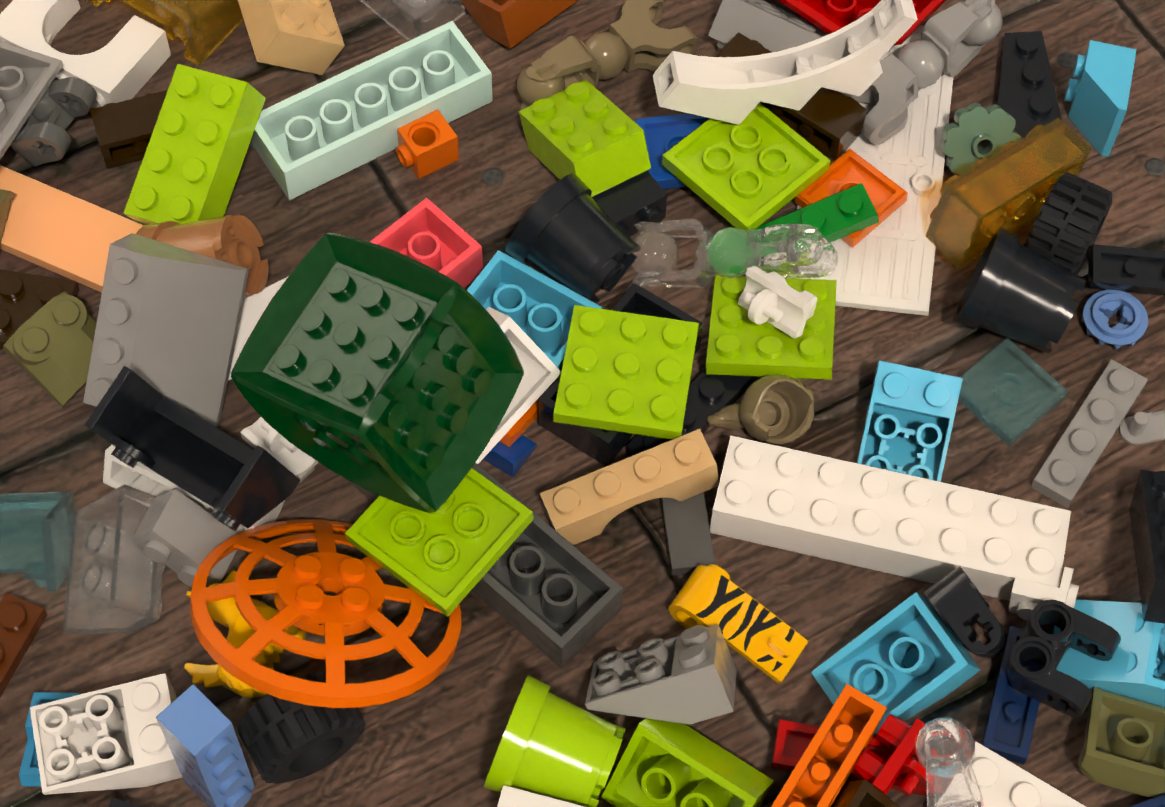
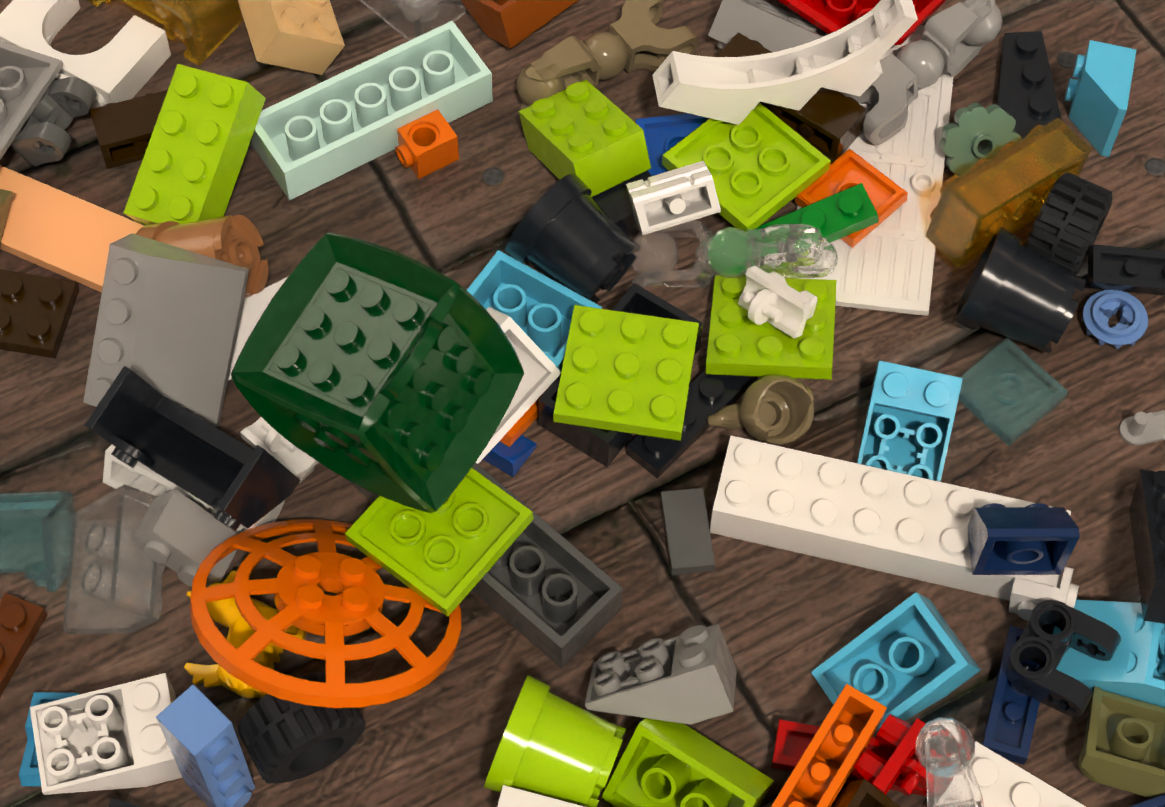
olive slope [3,291,96,408] -> none
coral brick [370,198,483,288] -> none
tan arch [540,429,719,545] -> none
yellow door [668,564,808,684] -> none
black piece [923,566,1007,658] -> none
light grey plate [1031,359,1148,509] -> none
none -> white brick [626,161,721,235]
none -> dark blue slope [967,503,1080,575]

